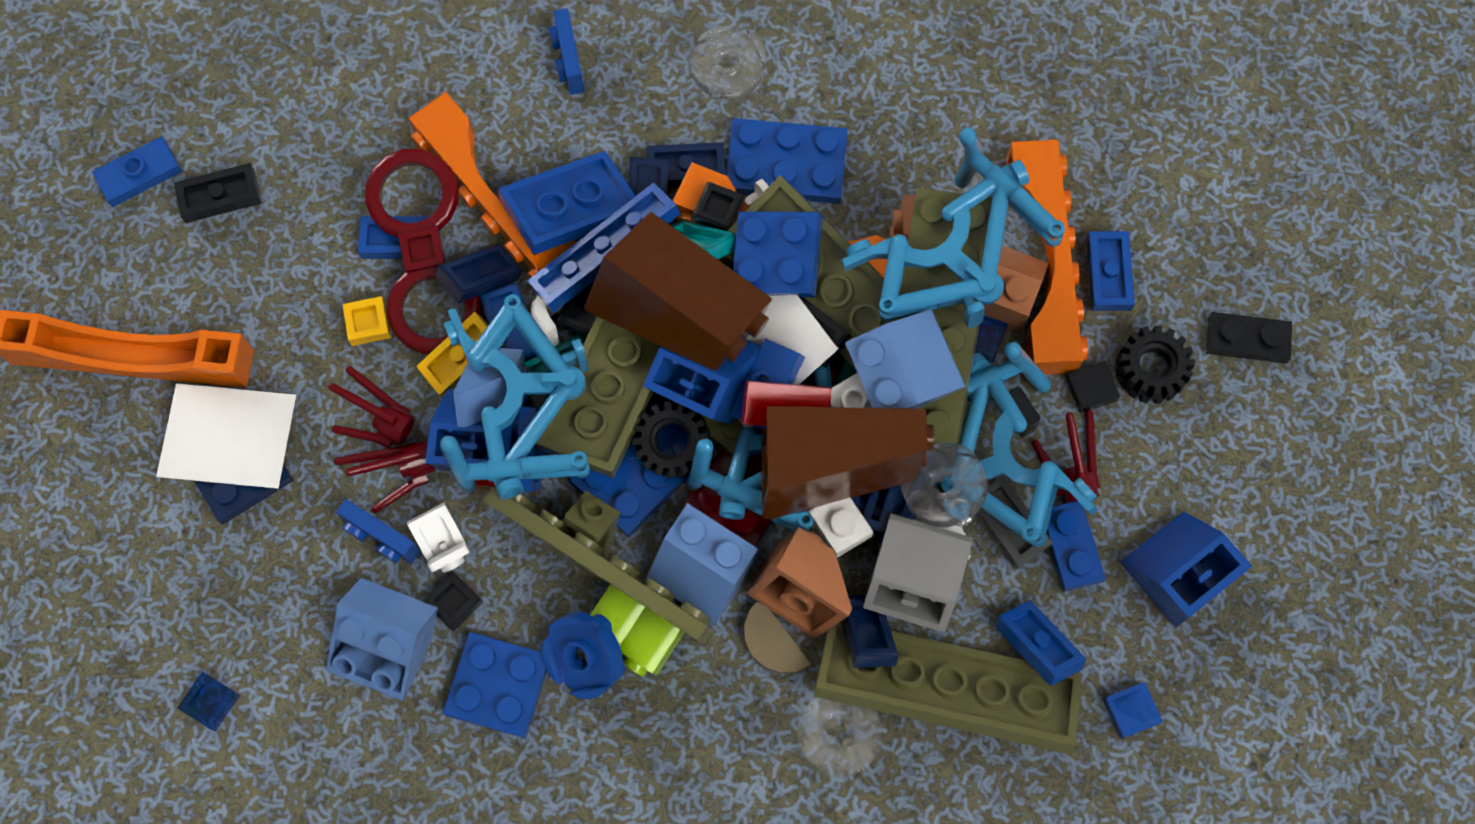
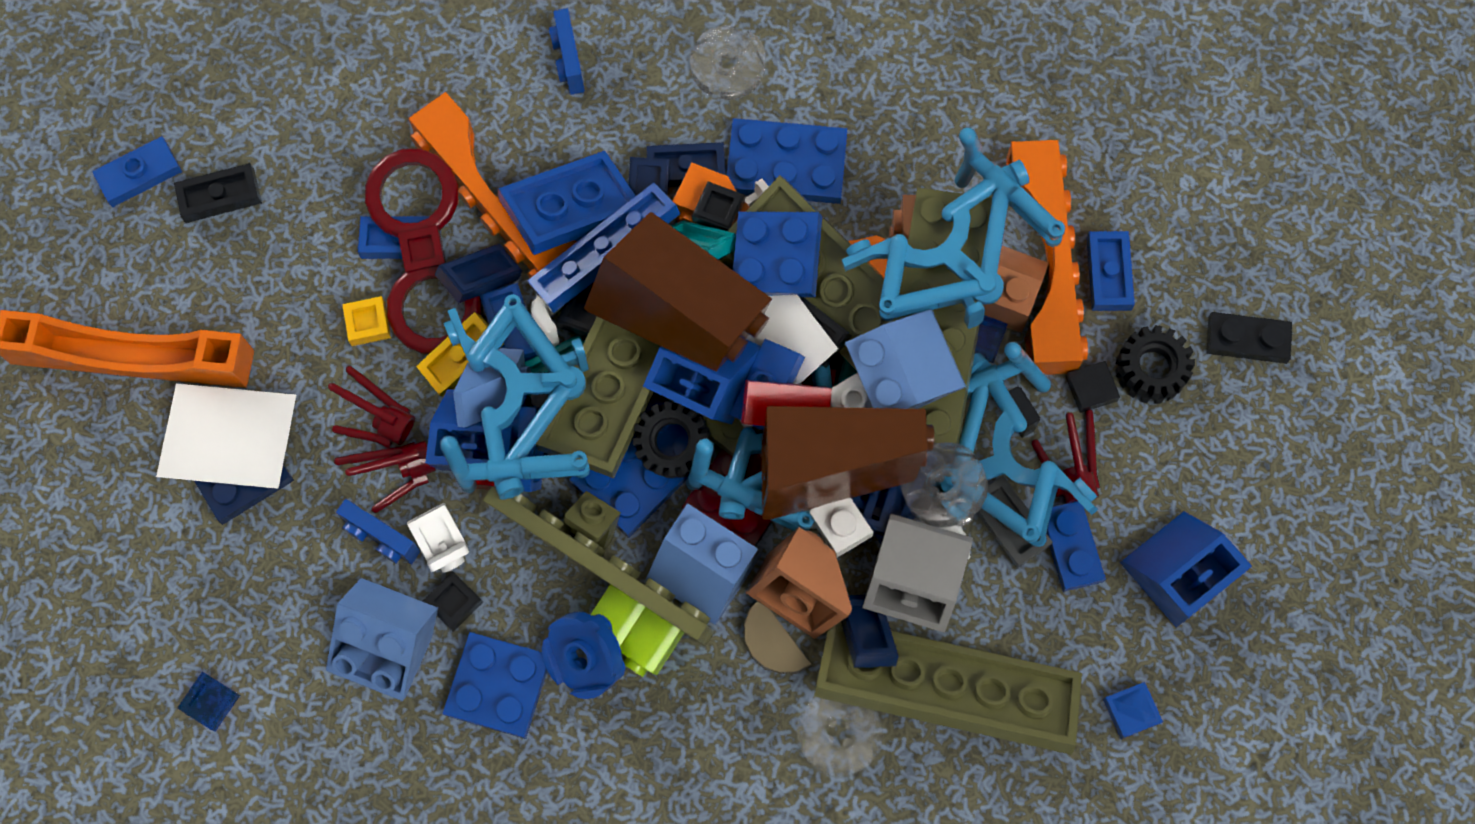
blue plate [995,600,1086,687] -> none

